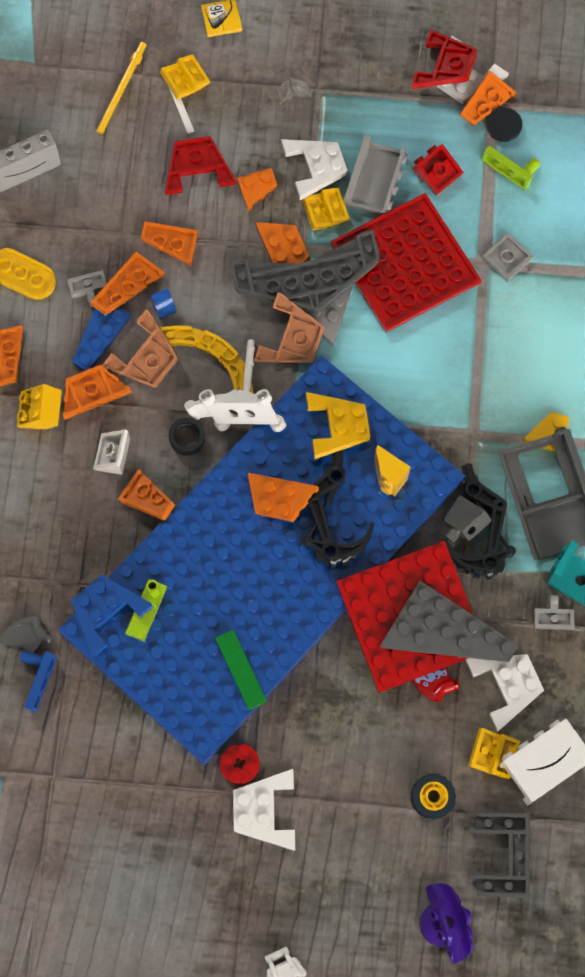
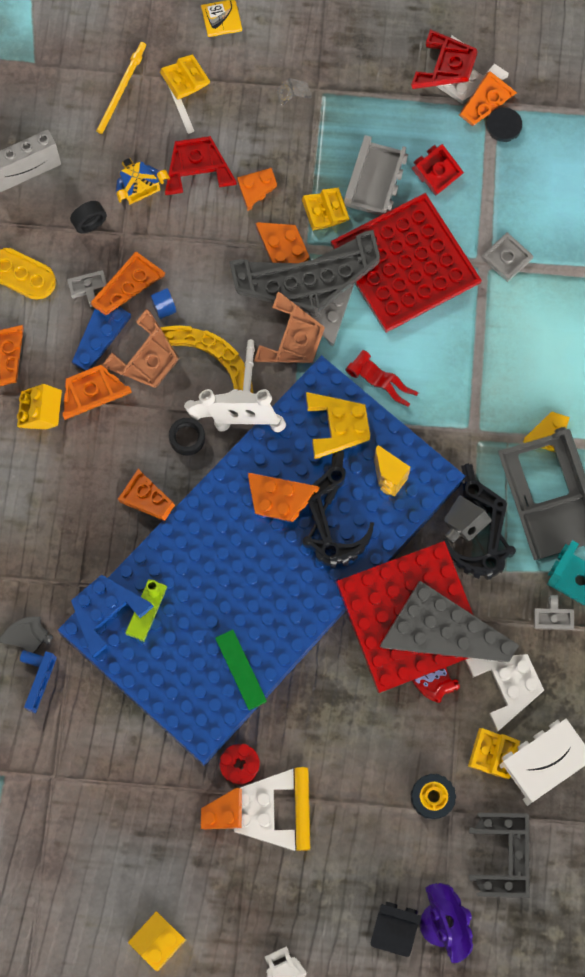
white slope [93,430,130,475] -> none
orange wing [141,221,199,266] -> none
white wing [281,139,348,200] -> none
lime piece [482,146,540,190] -> none
none -> black tyre [70,201,107,234]
none -> torso [116,158,170,205]
none -> yellow slope [128,911,186,972]
none -> orange wing [201,788,242,830]
none -> yellow piece [294,767,310,851]
none -> red flag [345,350,419,407]
none -> black bracket [370,902,422,957]

